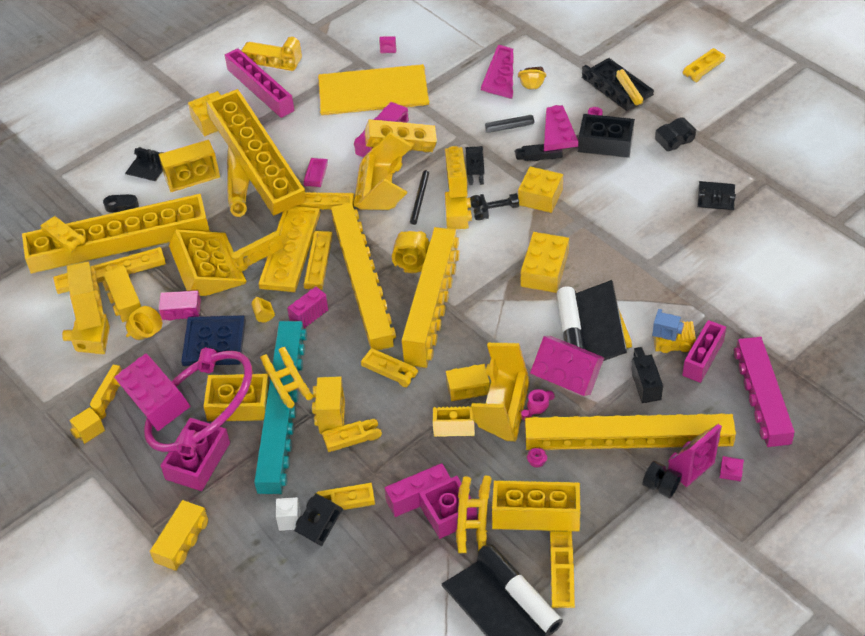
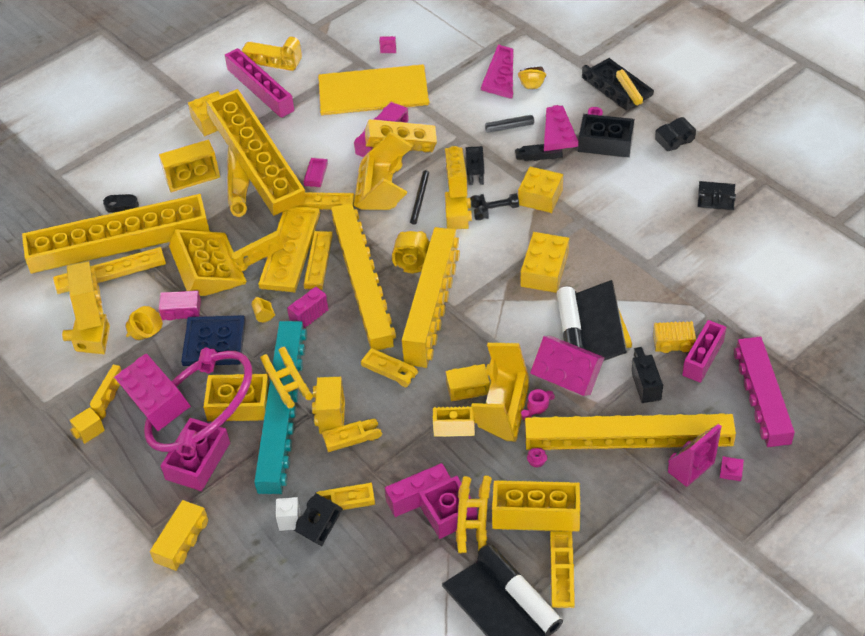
yellow plate [40,216,86,253] -> none
yellow brick [102,266,141,323] -> none
black hinge [125,147,164,181] -> none
black wheel [642,461,682,498] -> none
medium blue brick [652,309,684,341] -> none
yellow plate [683,48,726,82] -> none

